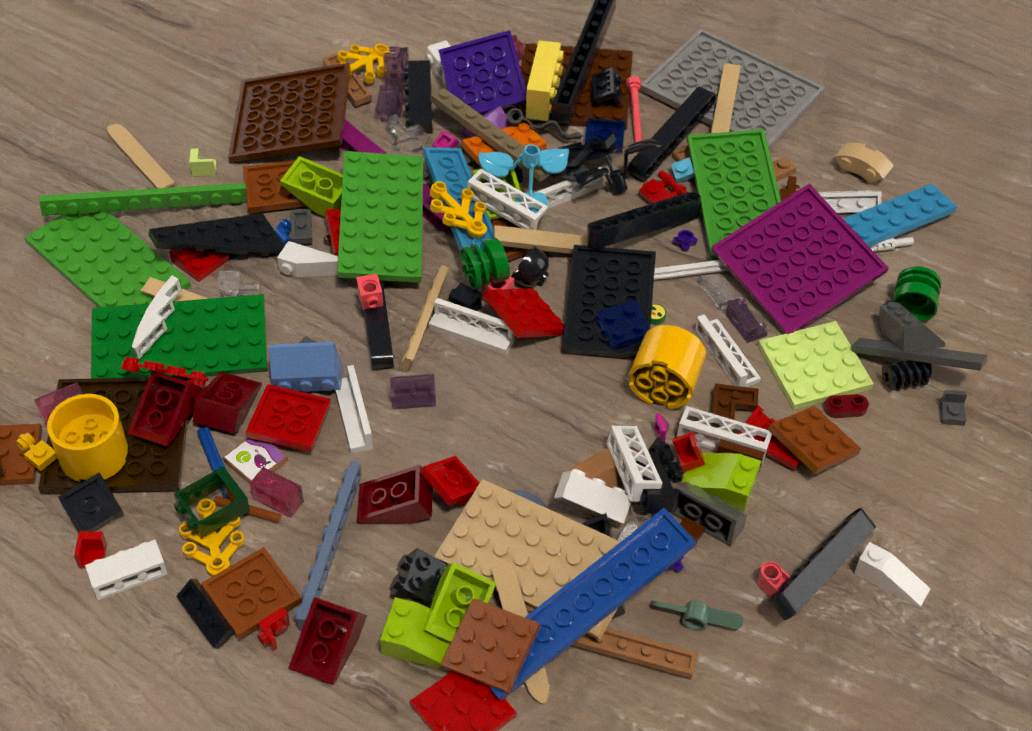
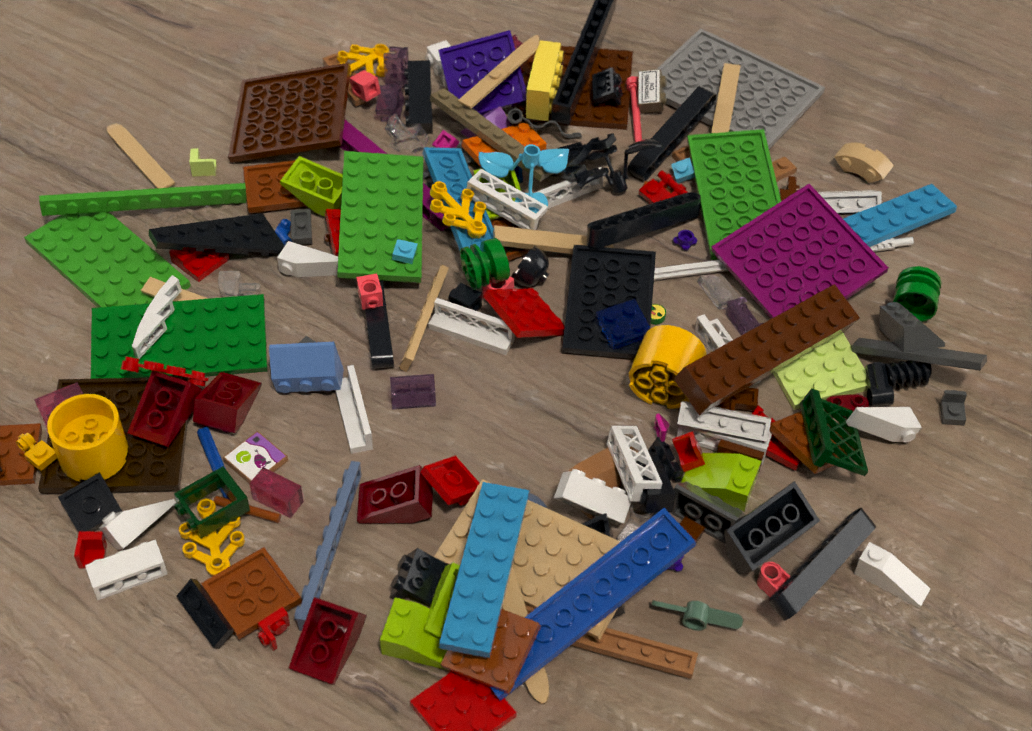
red plate [246,384,331,452] -> none
clear blue plate [585,118,626,153] -> none
none -> white slope [98,499,176,550]
none -> coral brick [349,70,381,102]
none -> medium azure plate [392,239,418,264]
none -> dark azure plate [439,482,529,658]
none -> tan piece [458,35,540,109]
none -> brick [638,69,667,113]
none -> reddish brown brick [674,284,860,416]
none -> white fence [677,401,771,442]
none -> black slope [725,481,820,575]
none -> dark green fence [800,388,868,476]
none -> white slope [846,407,922,442]
none -> black piece [865,362,894,407]

